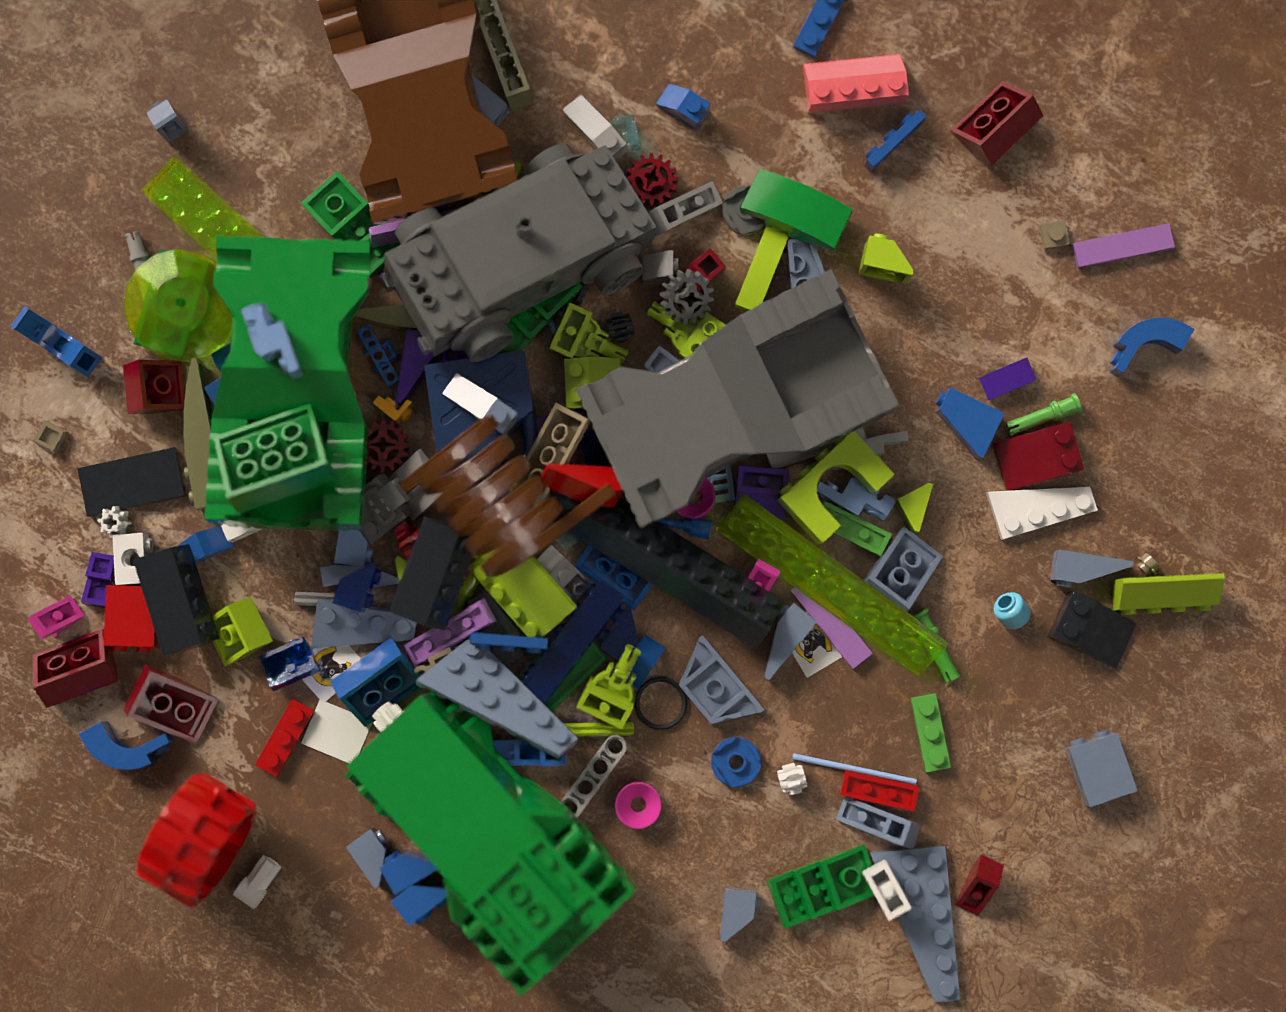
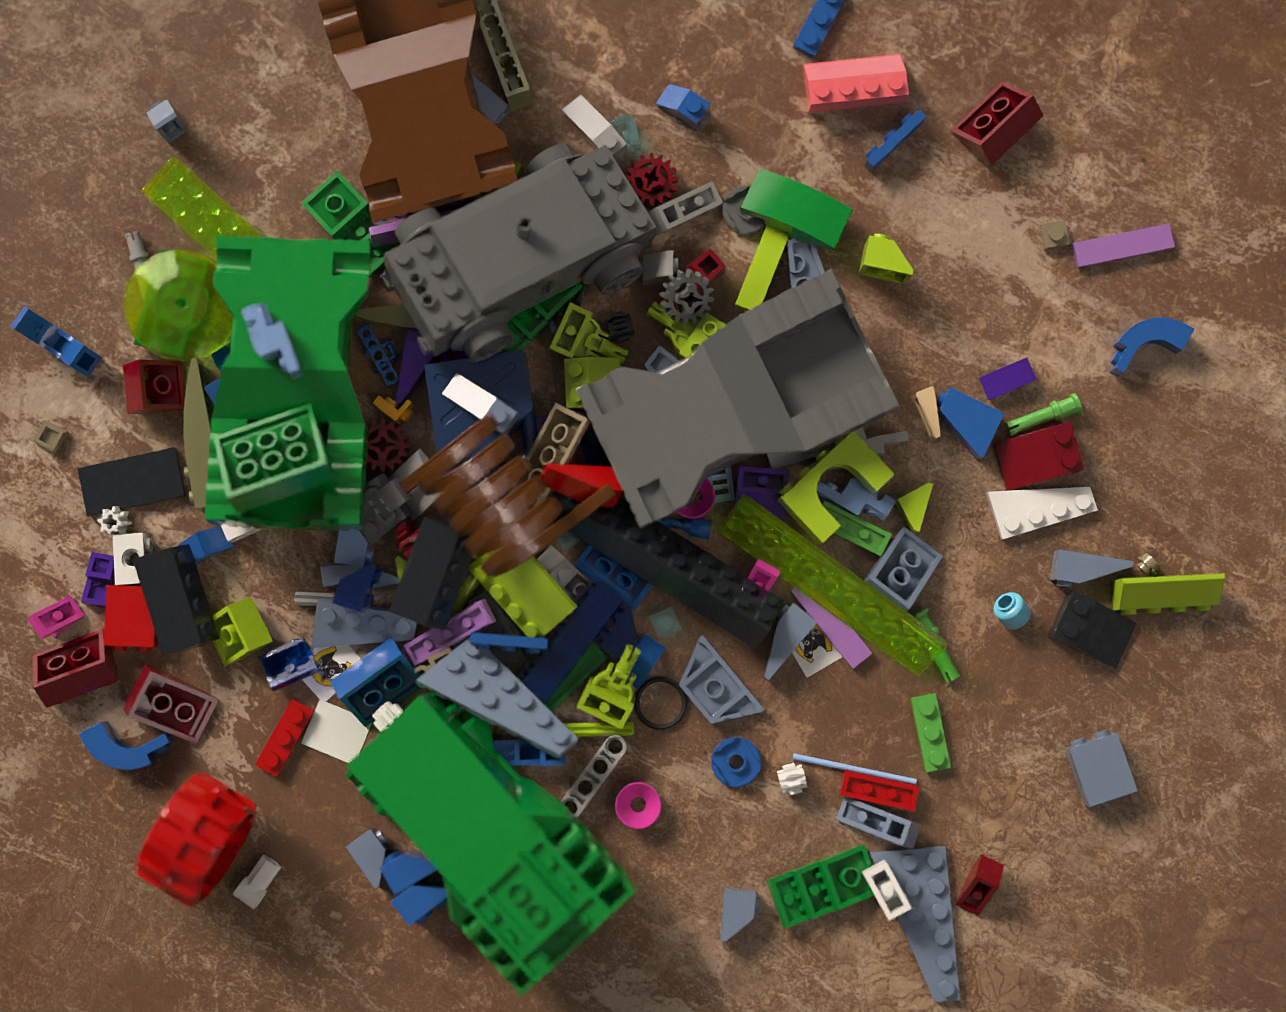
none -> clear light blue plate [649,607,682,639]
none -> tan slope [913,386,941,441]

